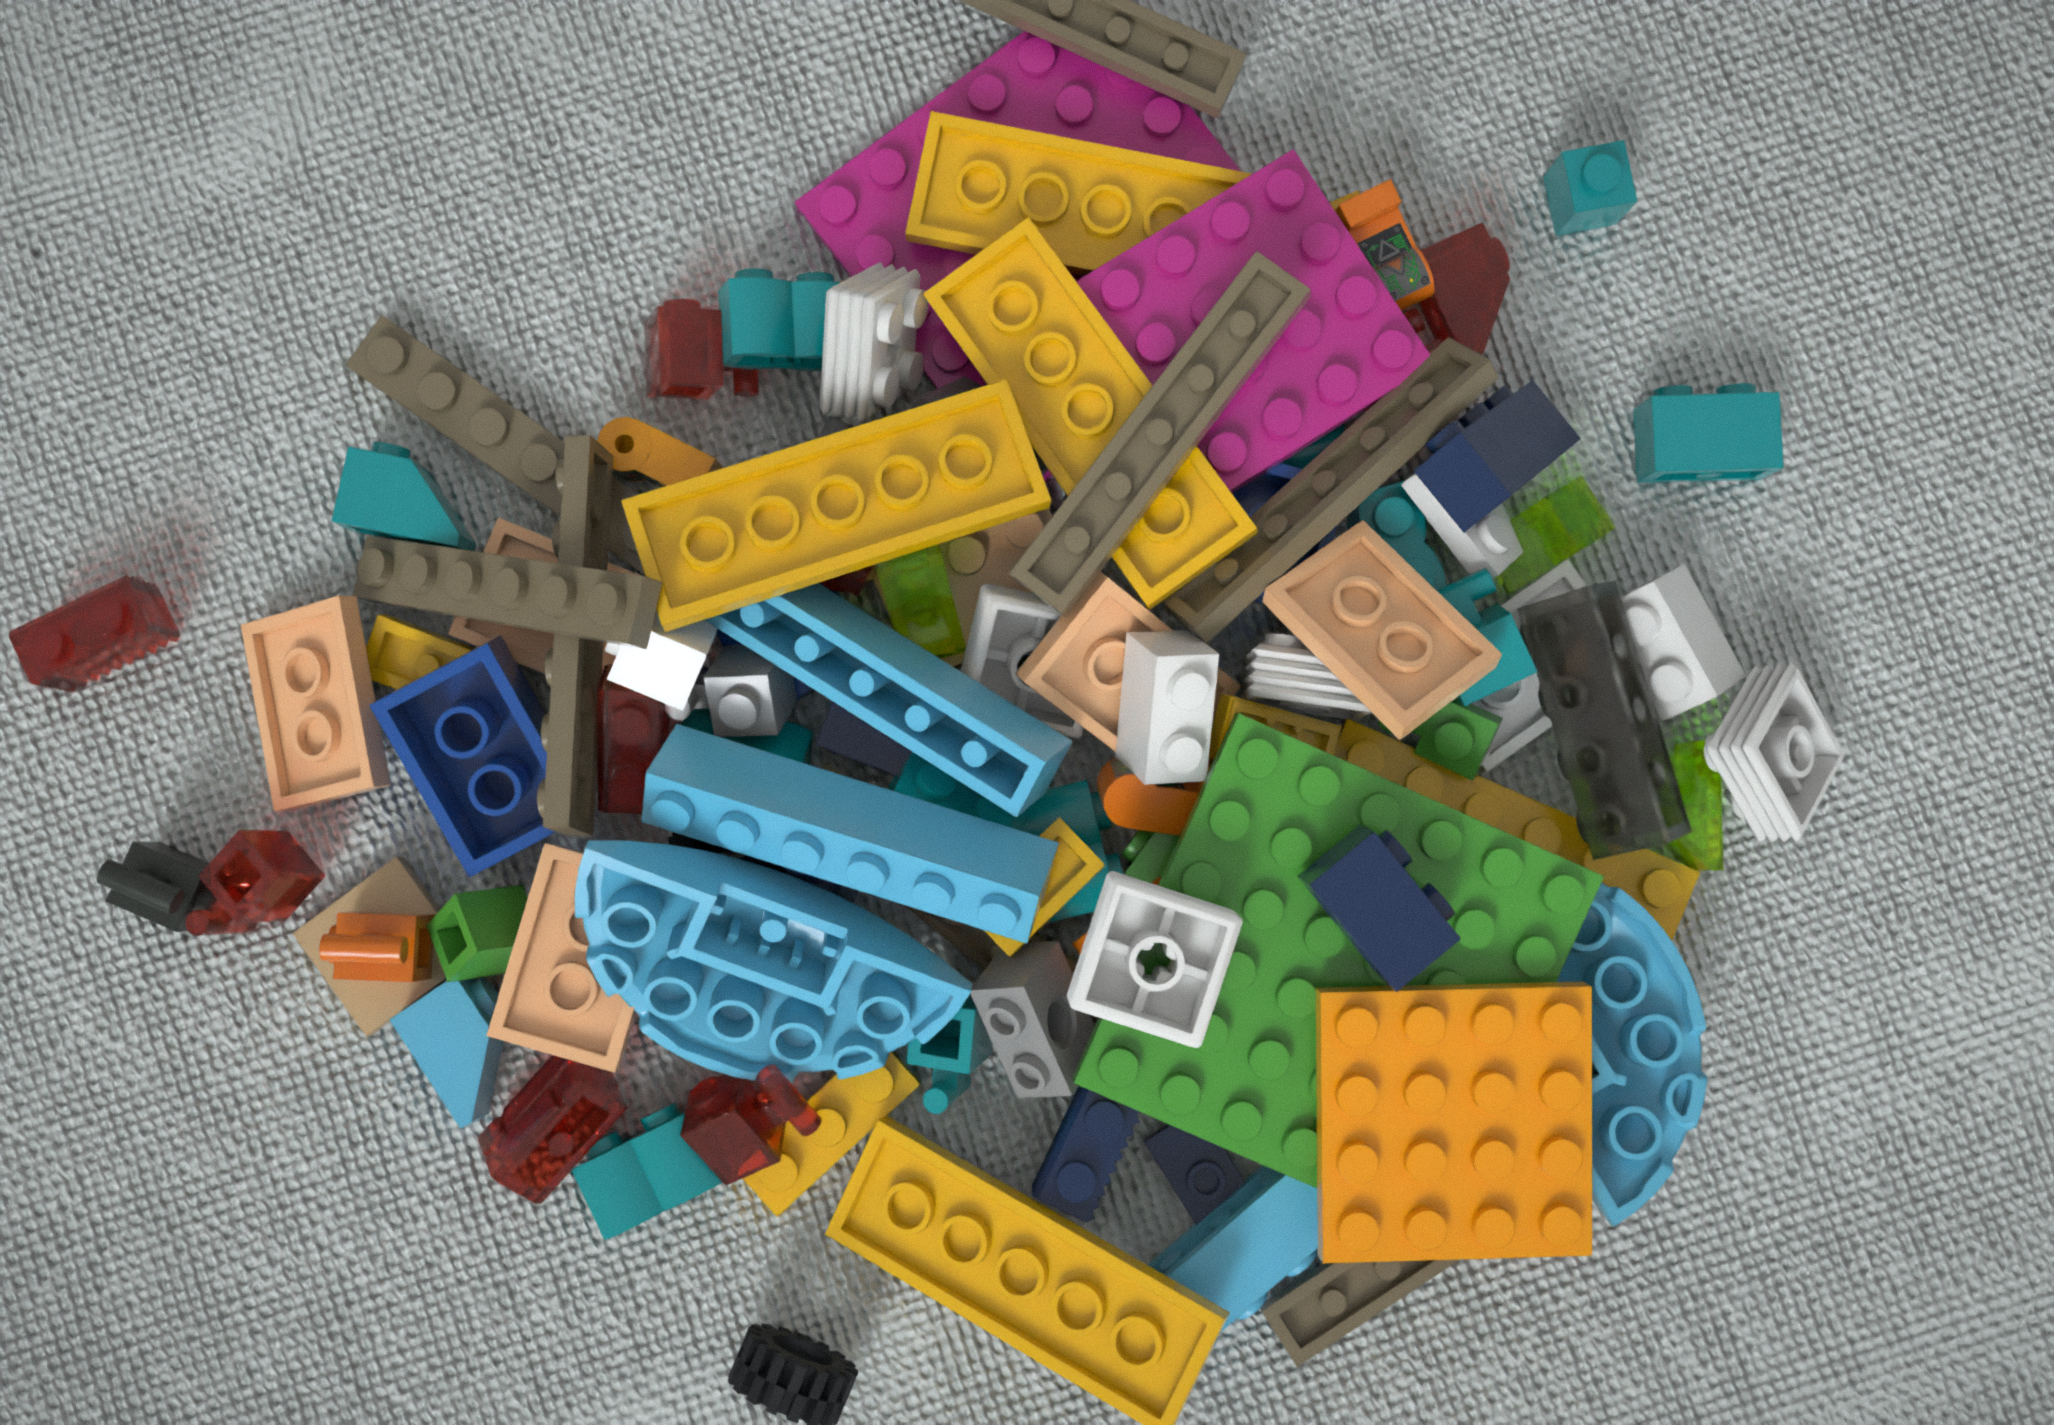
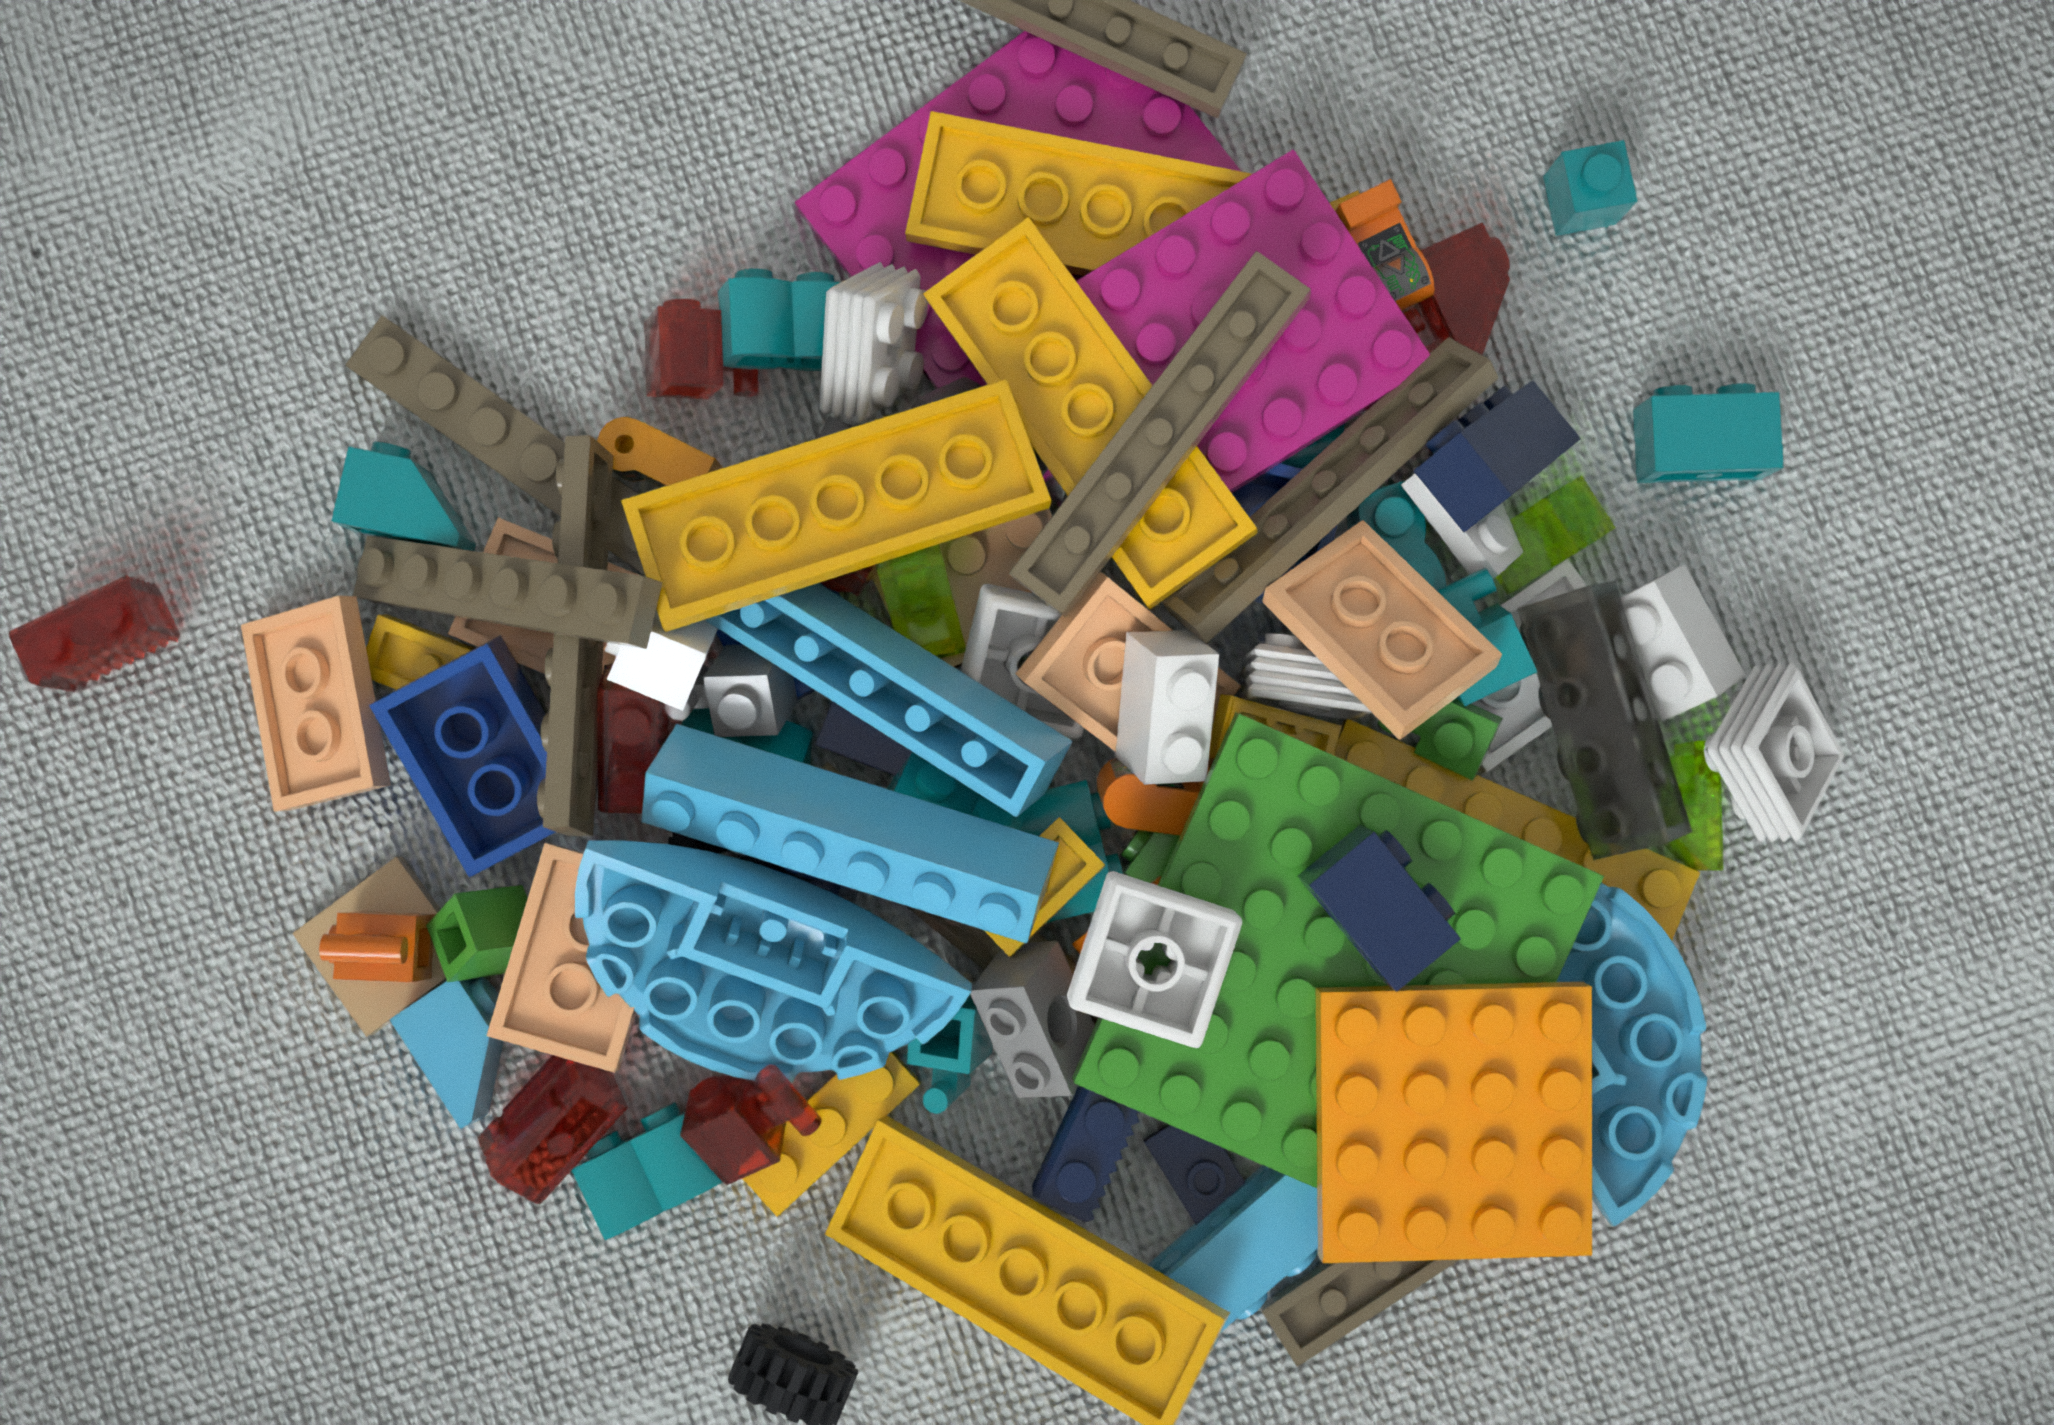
pearl dark grey brick [97,841,229,932] -> none
clear red brick [186,830,325,936] -> none

